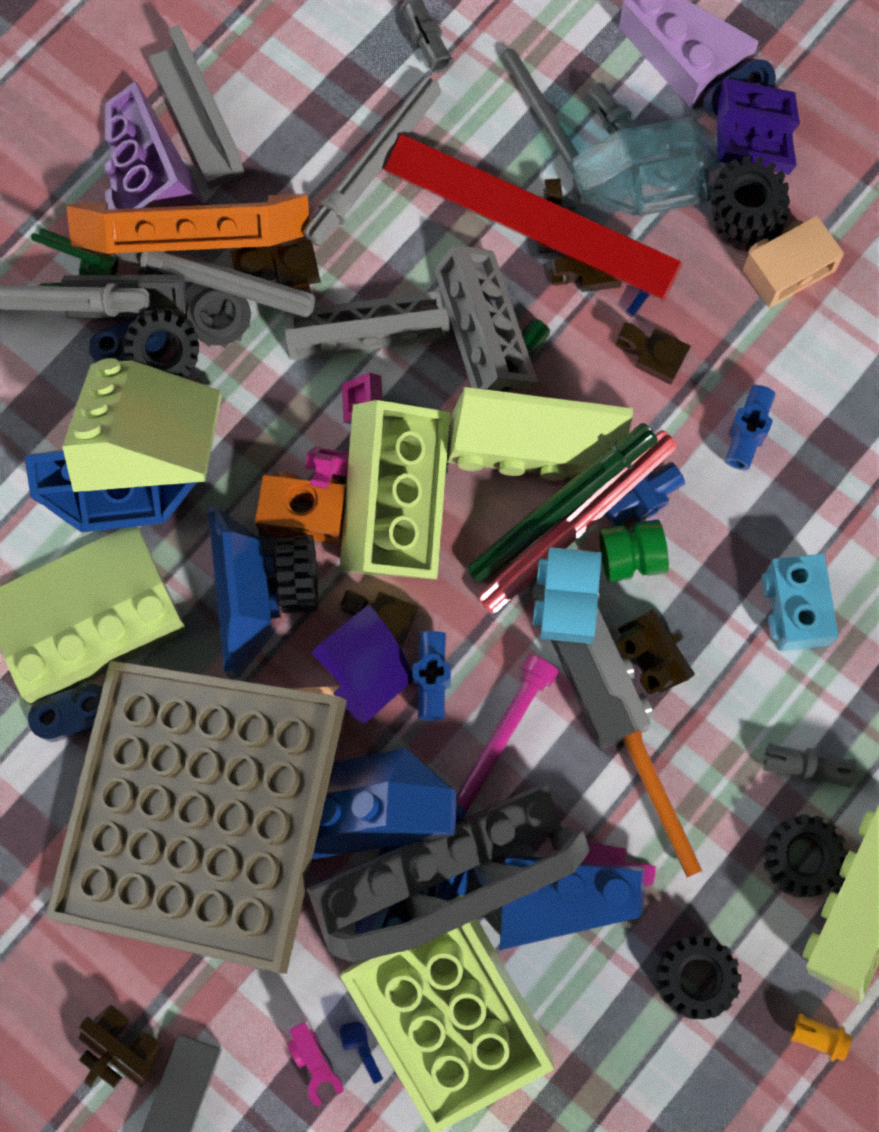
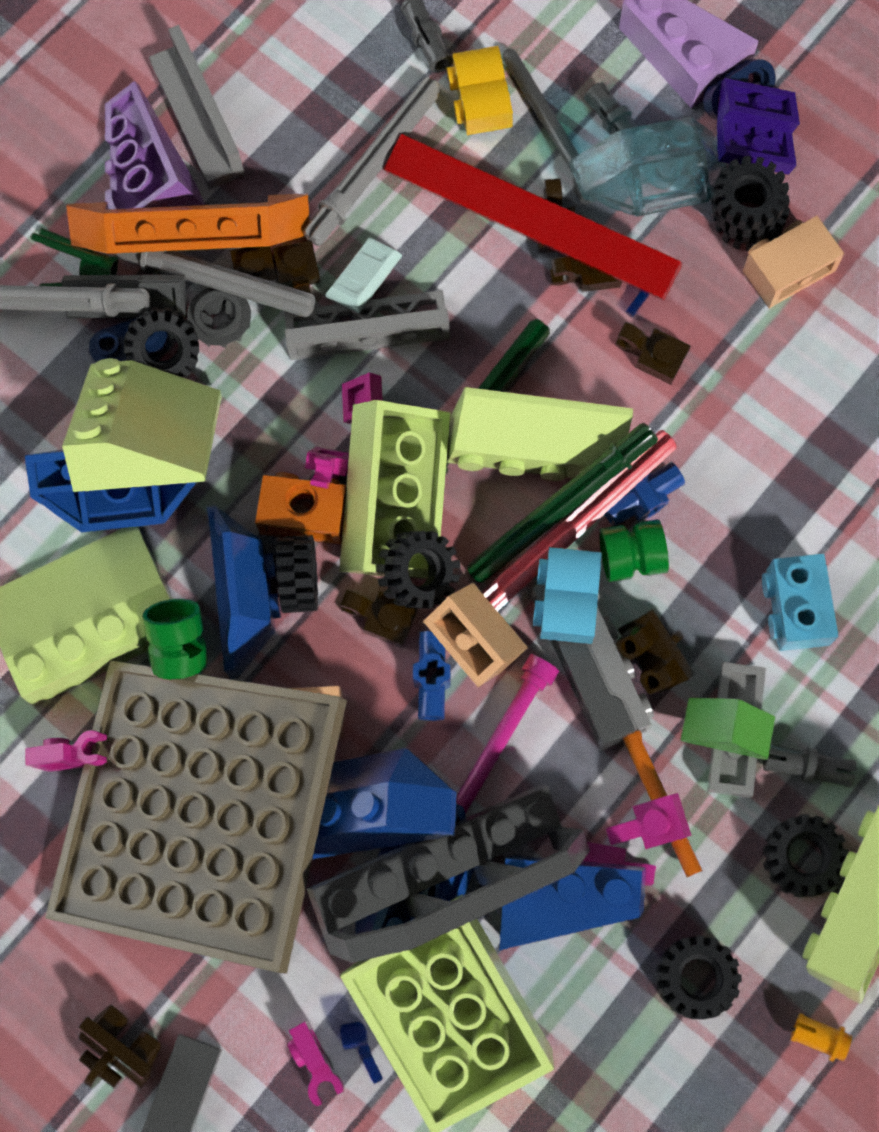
dark blue plate [28,684,103,742] -> none
dark purple slope [311,604,413,726] -> none
light grey fence [434,244,538,391] -> none
blue axle [724,385,776,470] -> none
none -> dark pink plate [25,730,107,772]
none -> green wheel [142,599,208,680]
none -> light aqua tile [325,237,402,314]
none -> black tyre [376,531,460,609]
none -> light nougat brick [423,583,528,688]
none -> yellow brick [447,45,513,135]
none -> dark pink plate [605,793,692,849]
none -> bright green slope [680,698,775,760]
none -> light grey plate [707,662,766,798]

